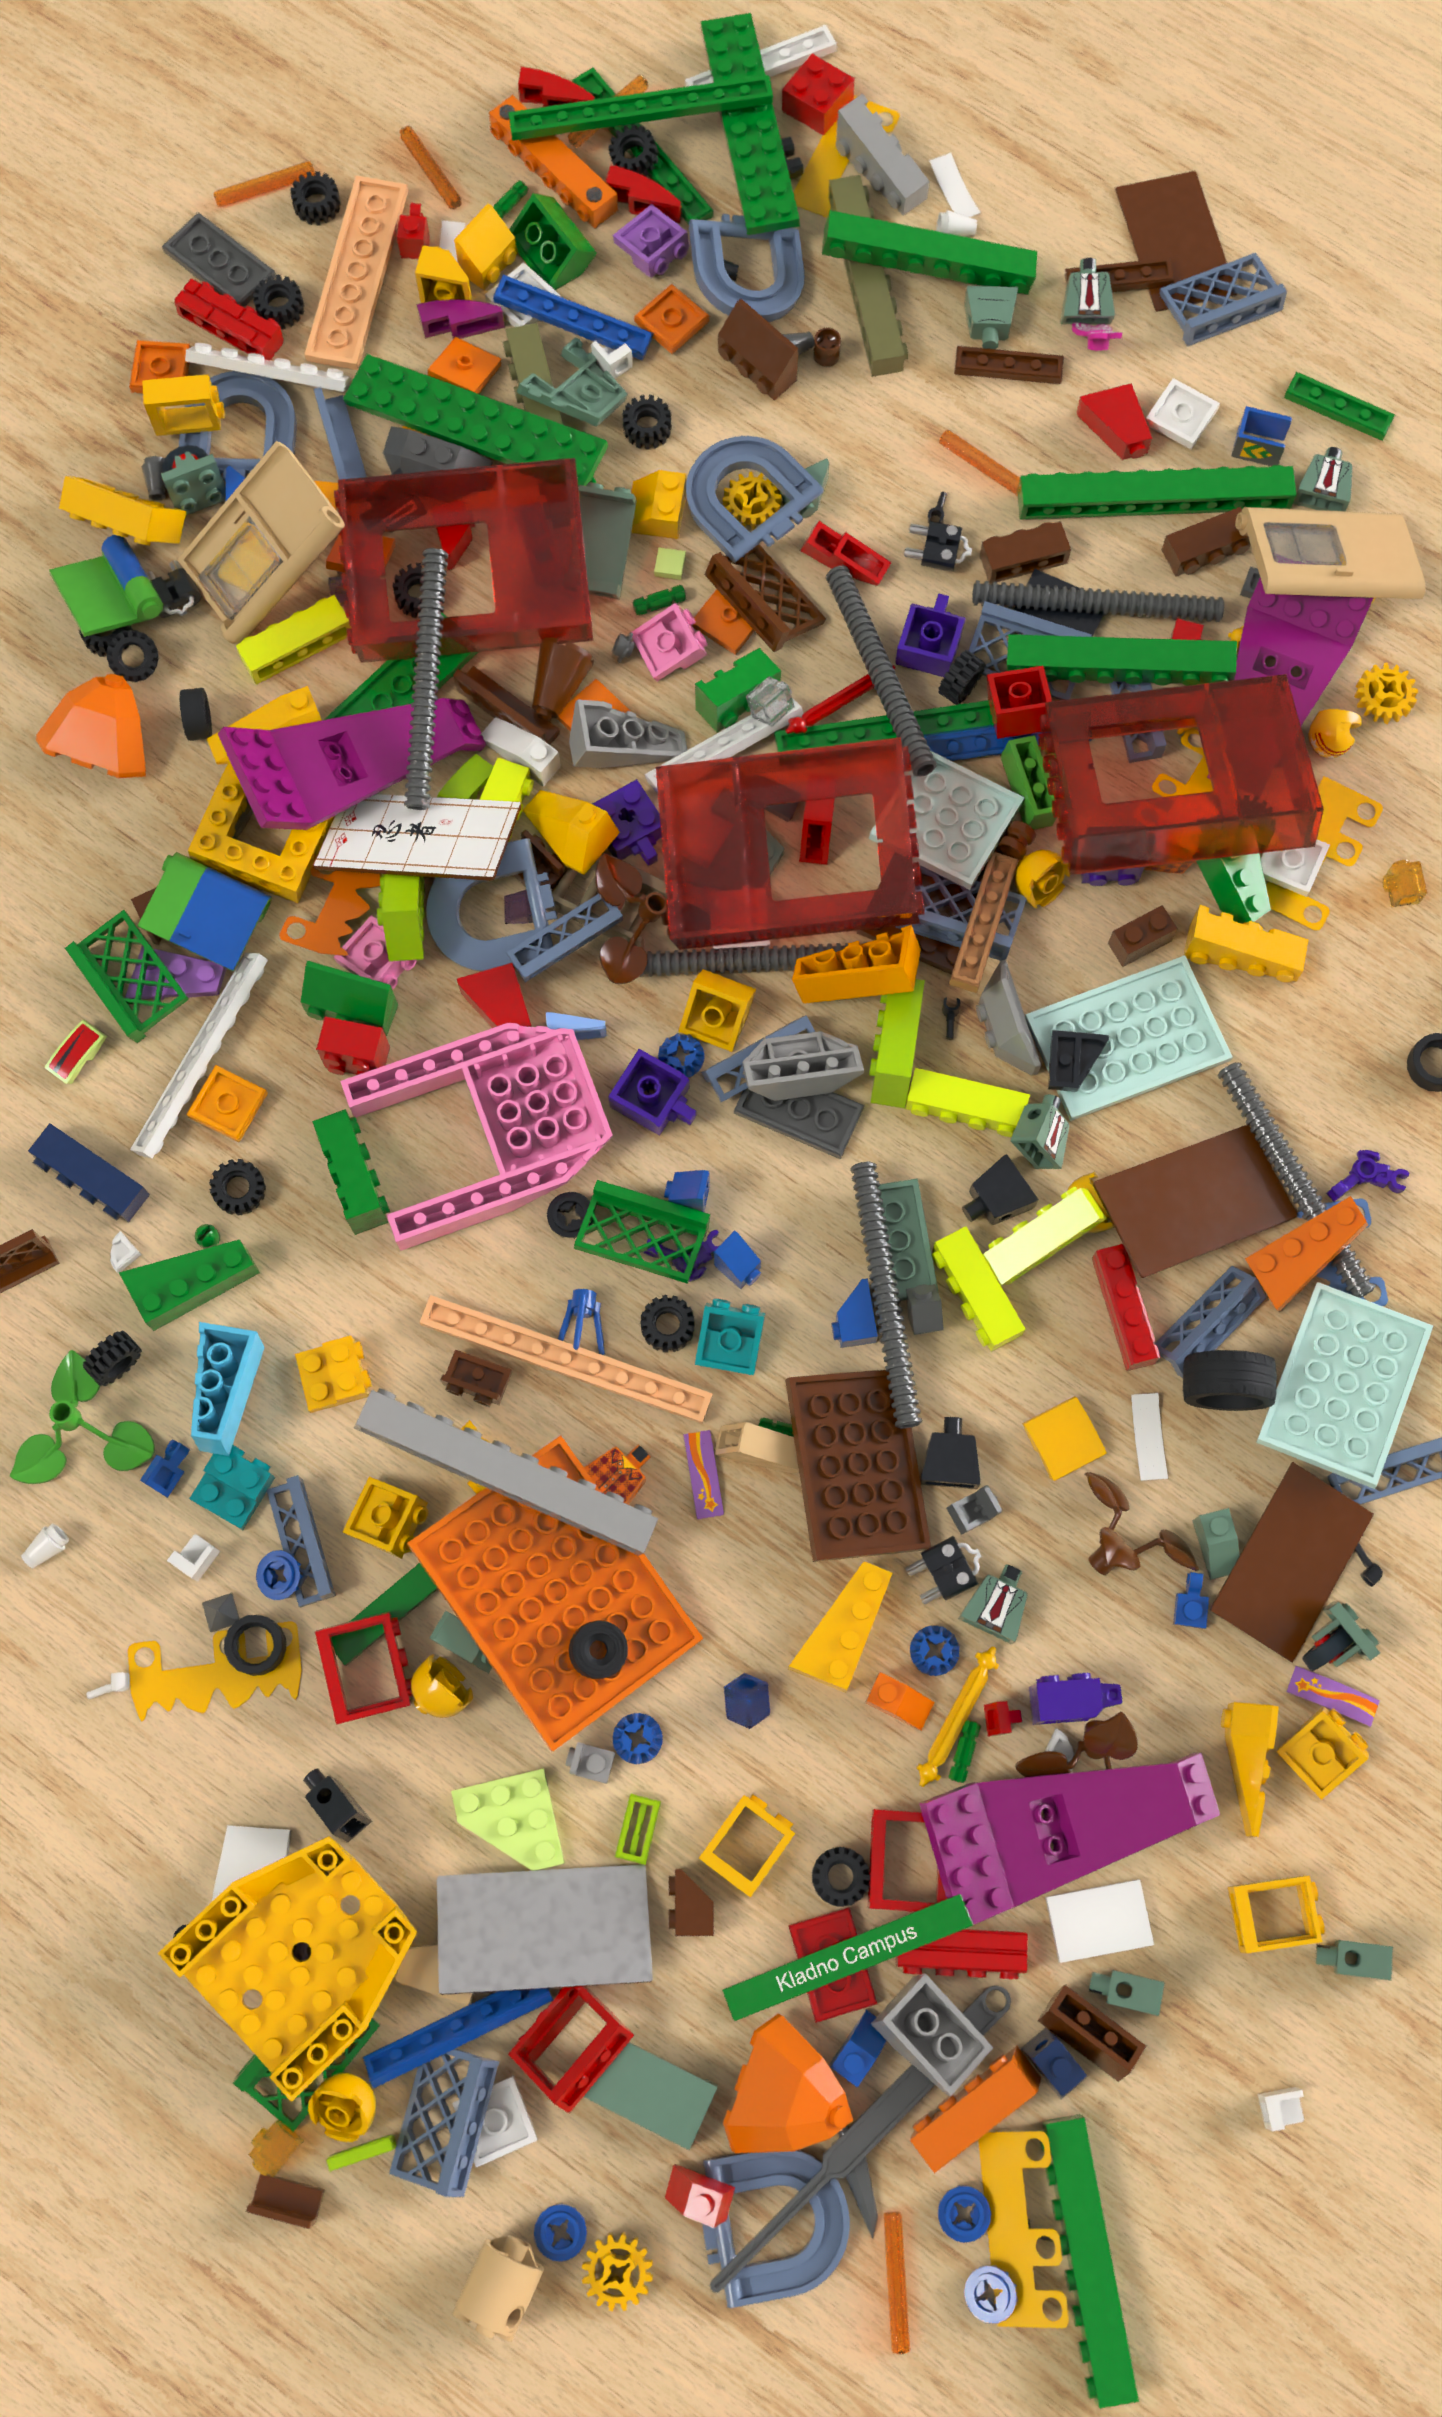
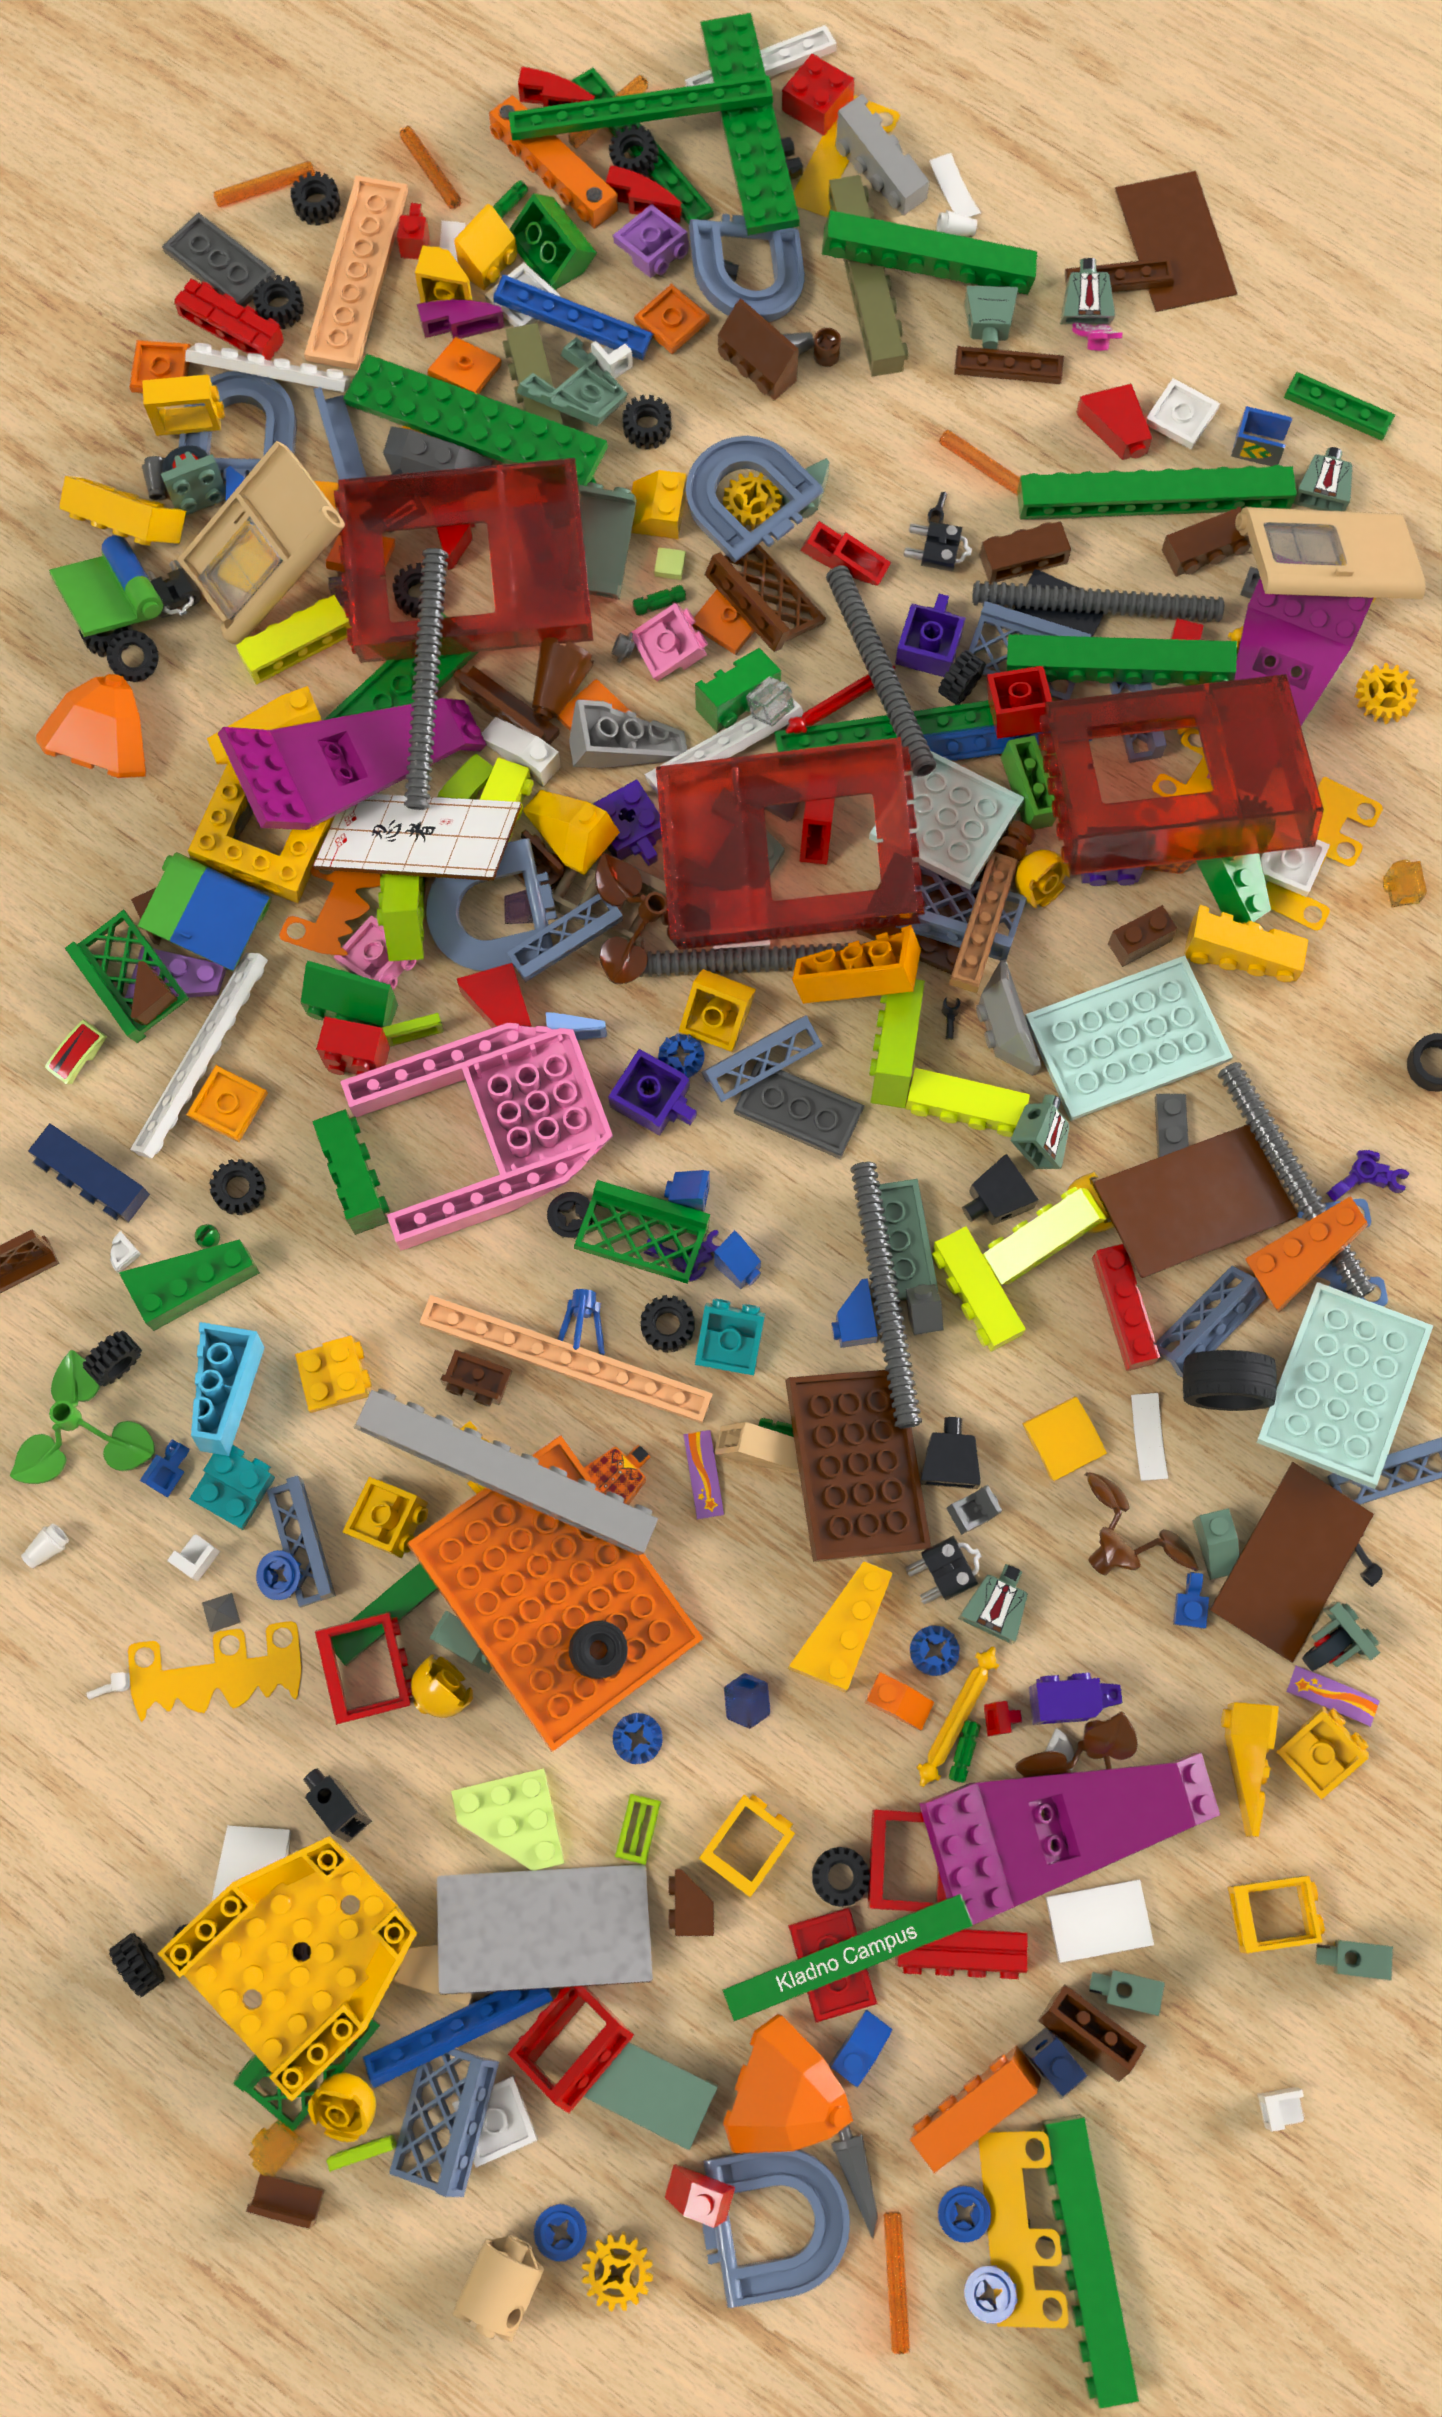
black tyre [179,688,212,741] -> none
black tyre [224,1615,286,1676] -> none
light grey bracket [566,1742,615,1784] -> none
dark grey piece [710,1986,1011,2293] -> none
light grey wedge [742,1031,864,1101] -> none
light grey slope [871,1973,993,2096] -> none
black wing [1048,1030,1109,1092] -> none
sand blue fence [1160,252,1287,347] -> none
yellow helmet [1308,709,1361,758] -> none
none -> black tyre [109,1933,165,1997]
none -> reddish brown slope [131,961,178,1025]
none -> lime tile [382,1013,444,1047]
none -> dark grey plate [1155,1094,1189,1157]

